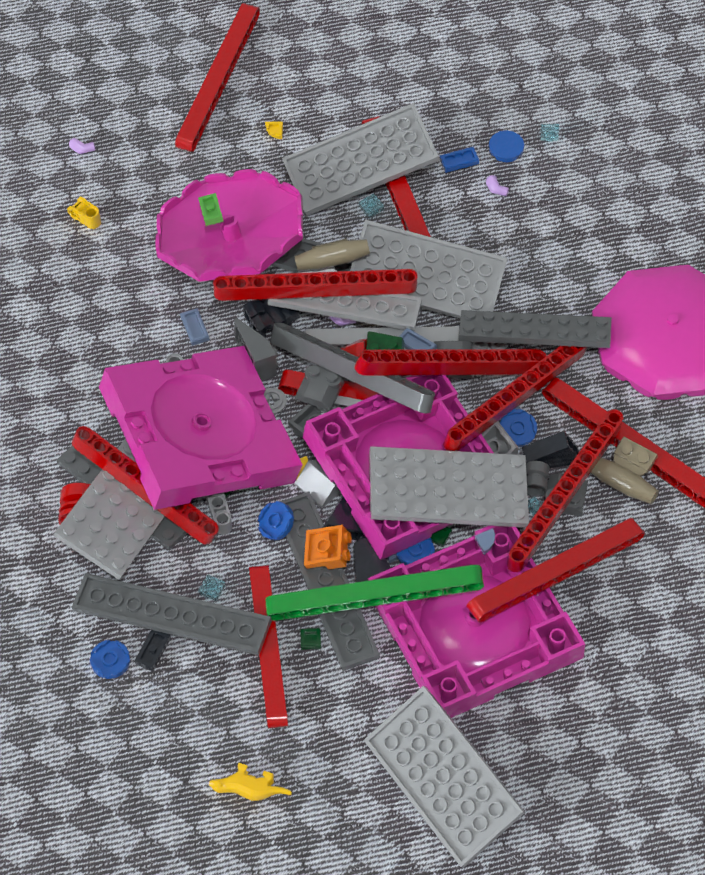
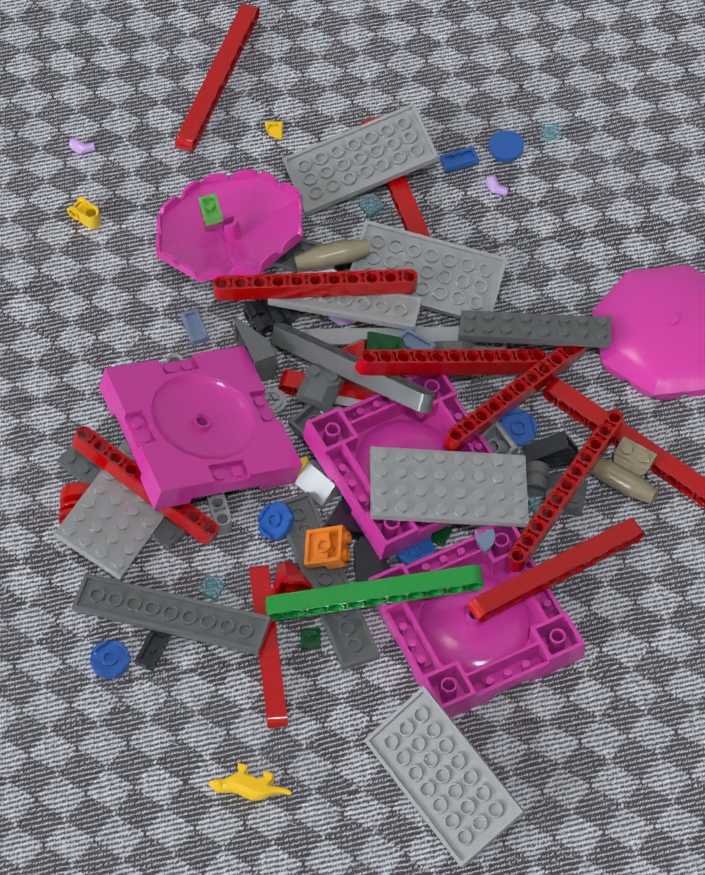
none -> red cone [271,561,314,595]

